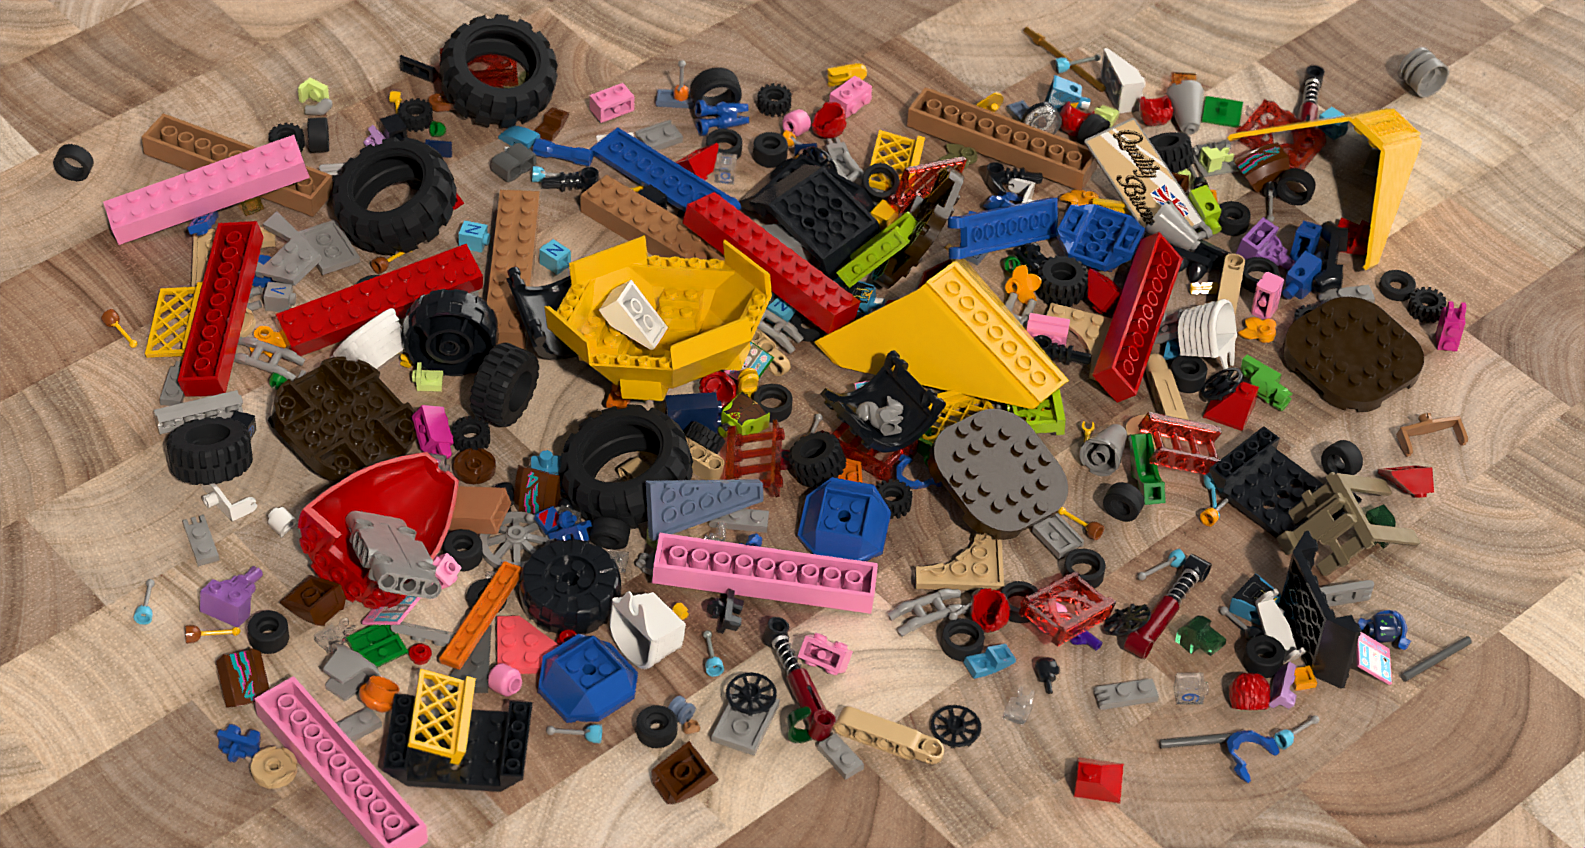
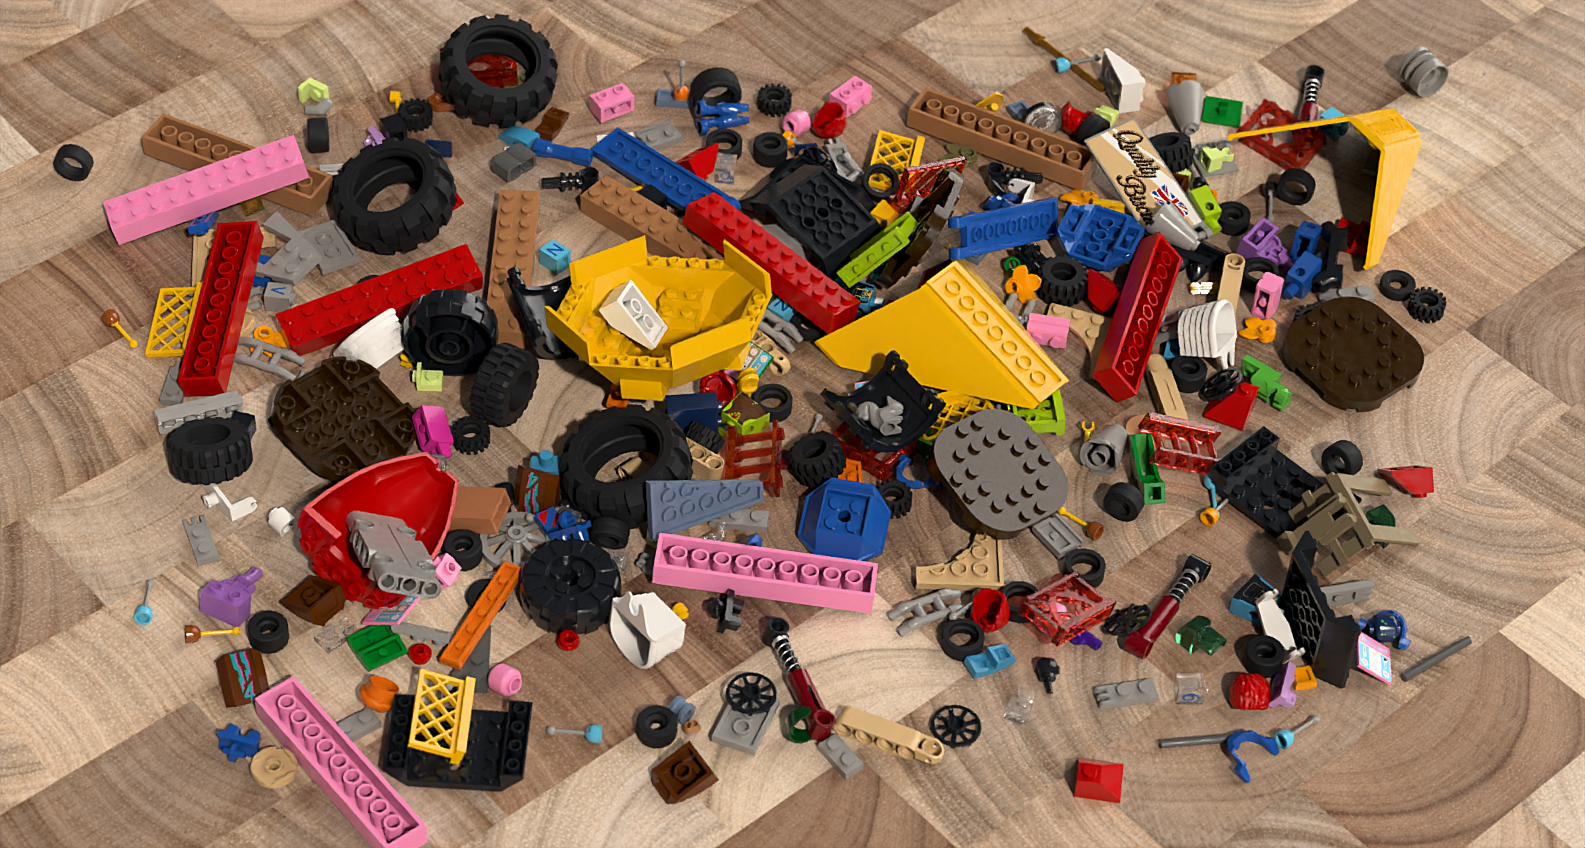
black tyre [269,122,305,152] -> none
green hinge [269,372,287,390] -> none
light grey piece [324,643,381,701] -> none
dark orange hinge [371,250,413,274] -> none
black slope [400,55,439,83] -> none
green hinge [429,121,446,137] -> none
reddish brown plate [453,448,496,485] -> none
medium azure brick [458,220,490,253] -> none
coral plate [497,616,560,674] -> none
medium azure hinge [532,166,575,182] -> none
blue piece [538,634,638,723] -> none
medium azure hinge [703,630,724,676] -> none
bright pink brick [798,633,853,675] -> none
yellow arm [827,63,867,87] -> none
black piece [1034,335,1092,365] -> none
dark azure torso [1044,75,1091,116] -> none
hinge [1137,549,1186,581] -> none
red hair [1139,95,1173,126] -> none
hinge [1220,606,1264,641] -> none
reddish brown slope [1233,142,1290,193] -> none
medium nougat piece [1396,413,1468,457] -> none
dark pink hinge [1435,301,1467,351] -> none

